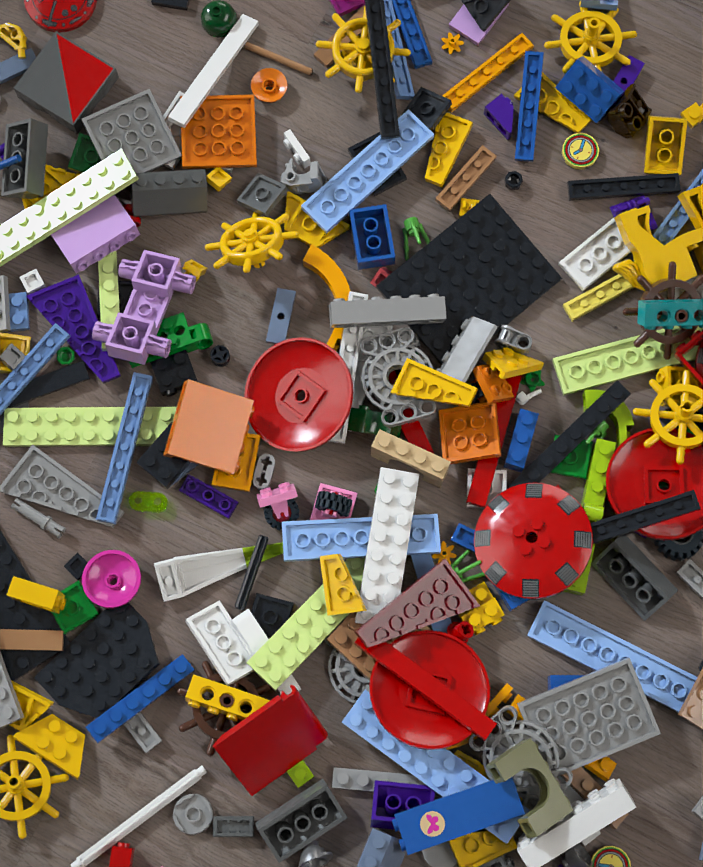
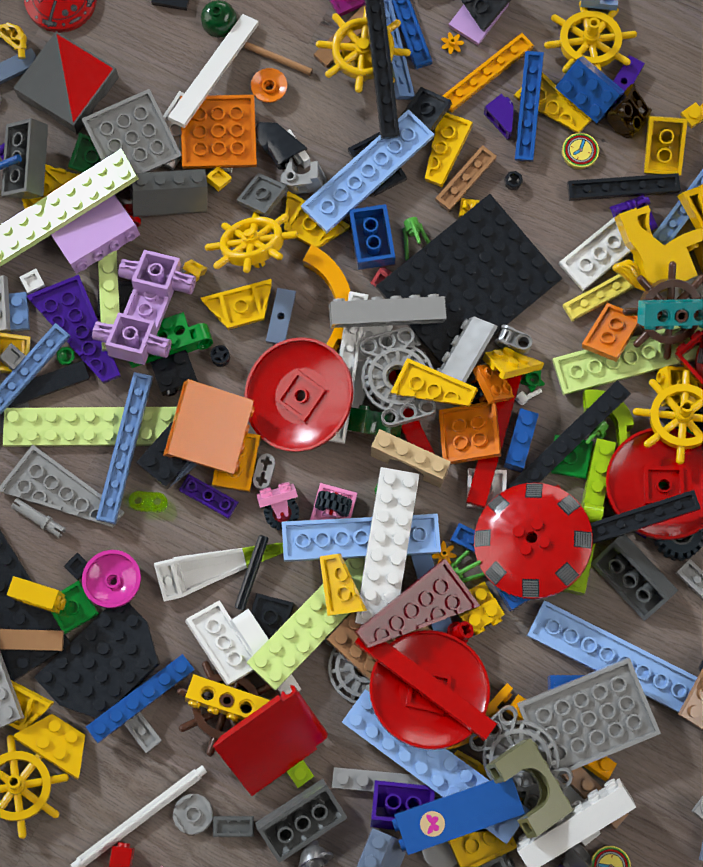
none -> yellow wing [201,279,272,330]
none -> black panel [255,122,308,170]
none -> orange plate [582,303,639,362]

